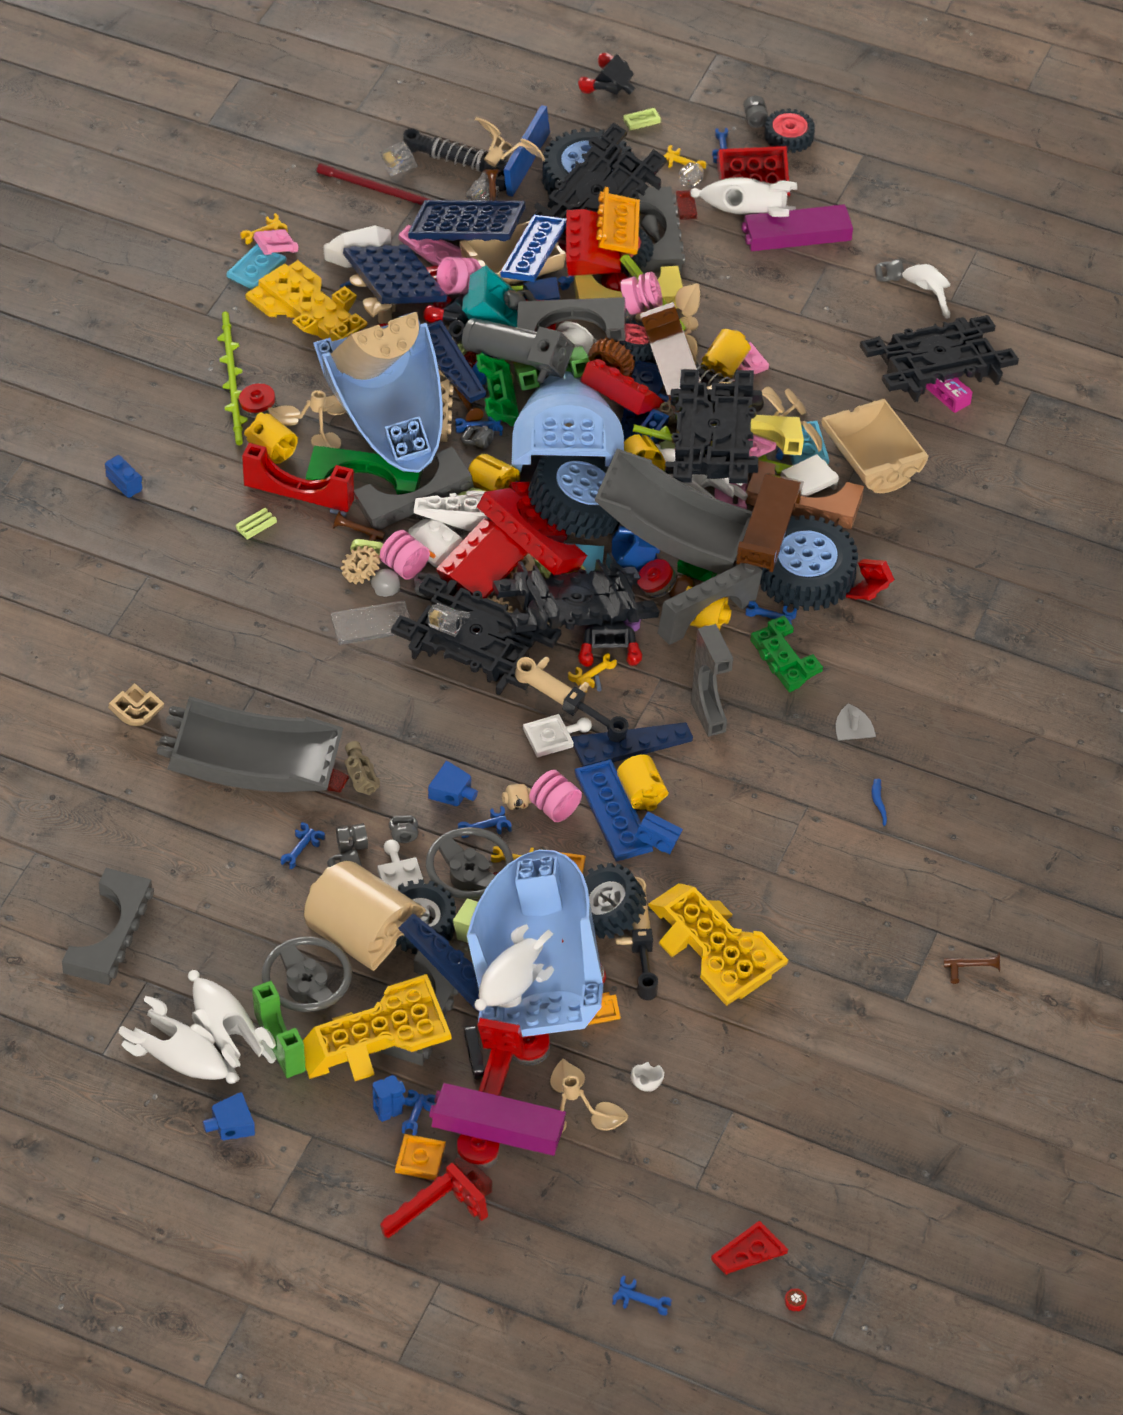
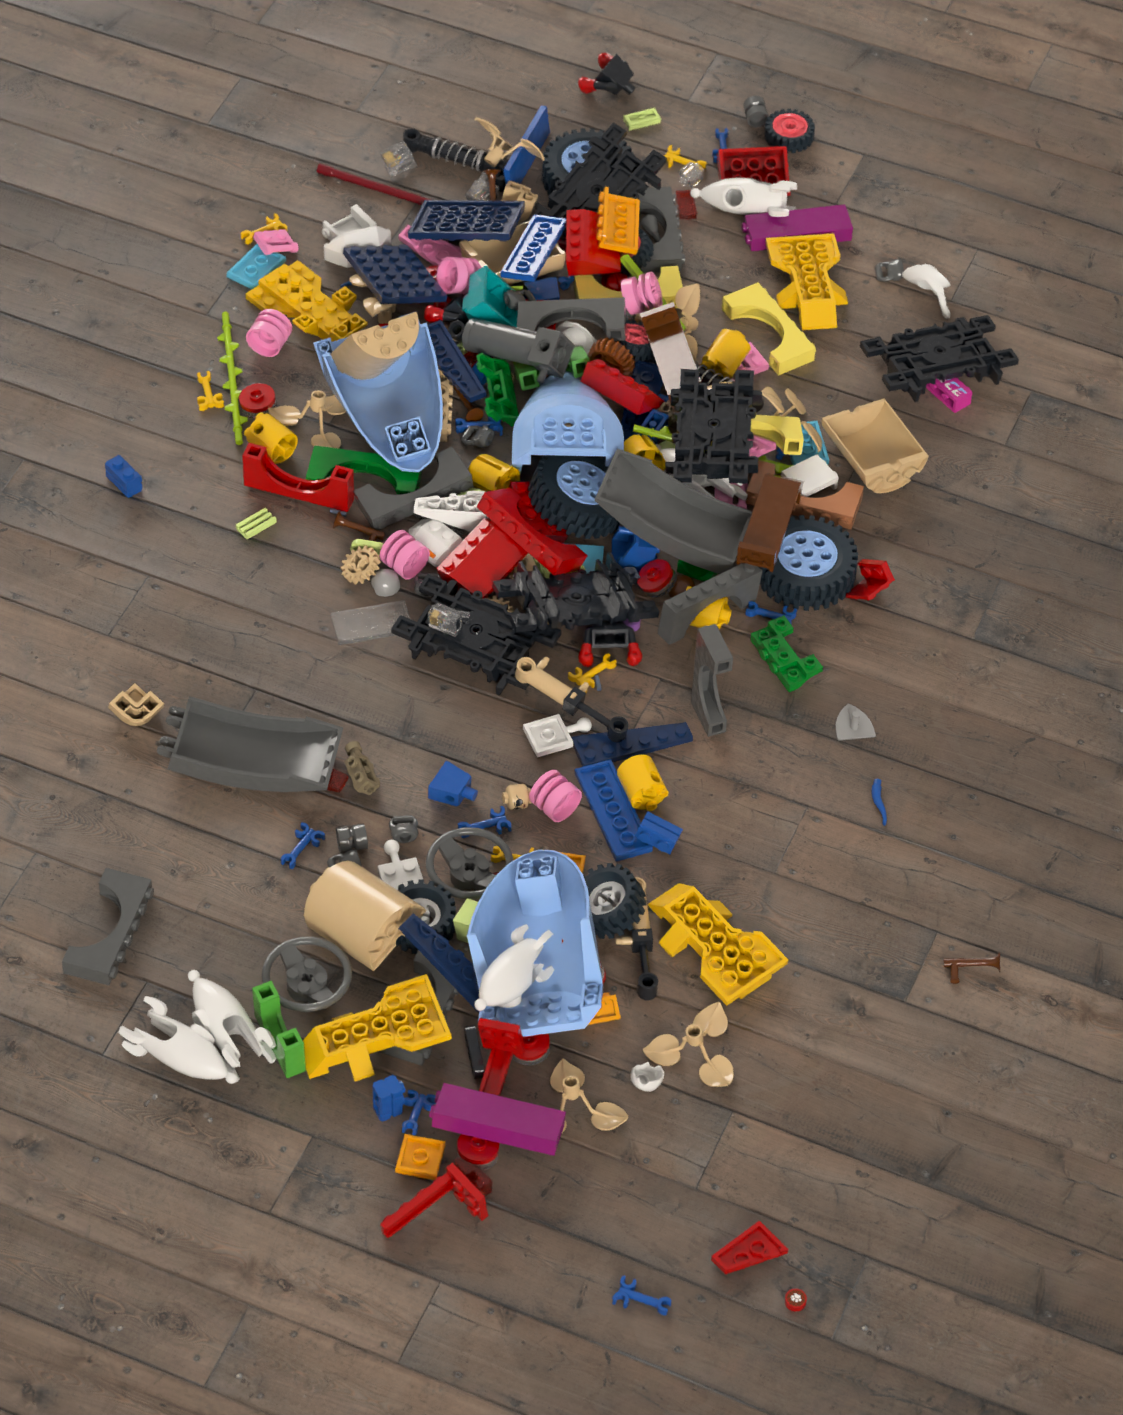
blue torso [202,1092,255,1140] -> none
none -> yellow bar [197,371,224,411]
none -> bright pink wheel [246,309,292,357]
none -> white panel [322,204,377,241]
none -> tan brick [501,180,538,223]
none -> tan plant [643,1002,734,1087]
none -> light yellow arch [722,283,816,376]
none -> yellow piece [766,234,848,330]

